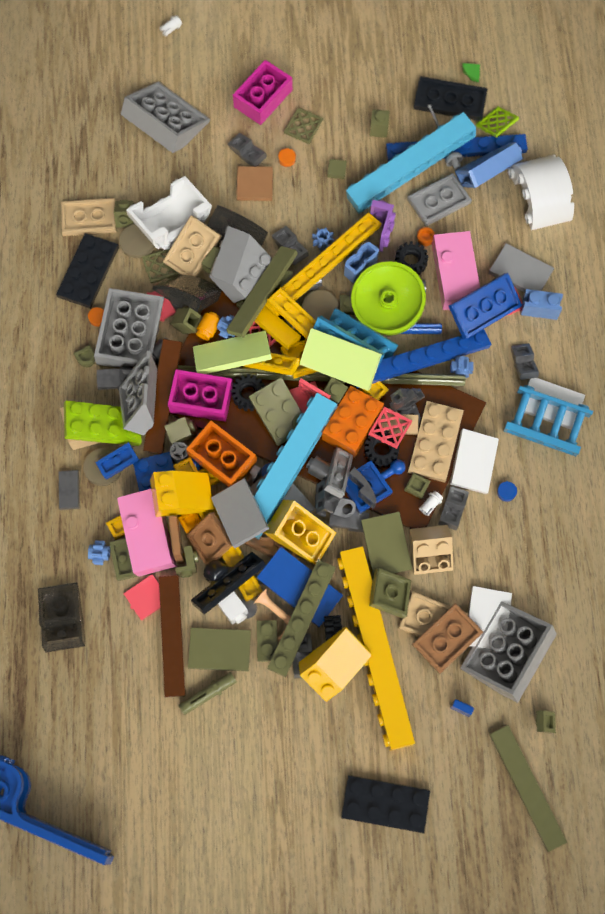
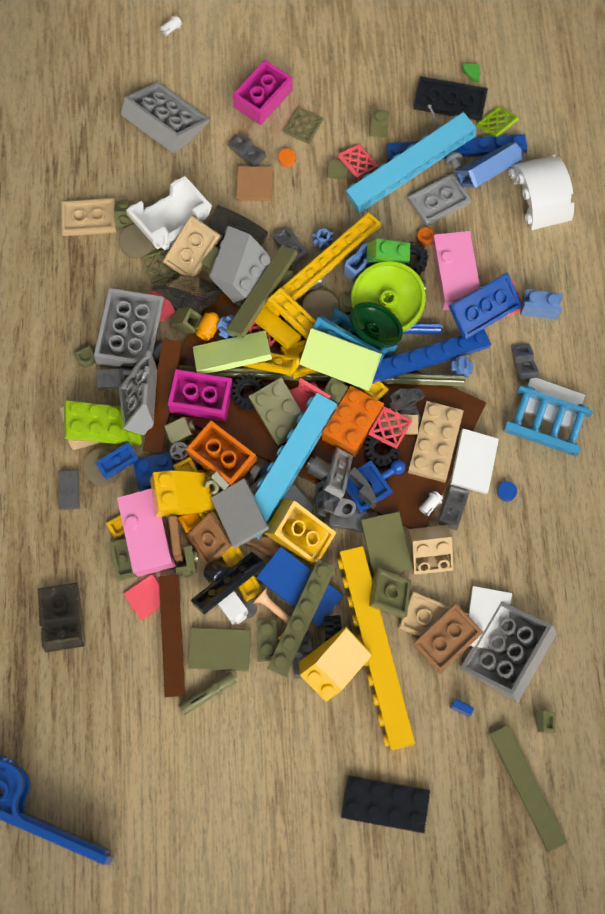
black plate [56,233,119,309] -> none
orange tile [88,307,104,327] -> none
medium blue gear [88,540,110,565] -> none
medium lavender bracket [370,200,396,252] -> none
olive tile [404,472,431,499] -> none
light grey tile [488,243,554,292] -> none
none -> tile [203,470,230,495]
none -> coral window [337,144,379,178]
none -> dark green dish [350,302,403,348]
none -> bright green brick [367,238,410,264]

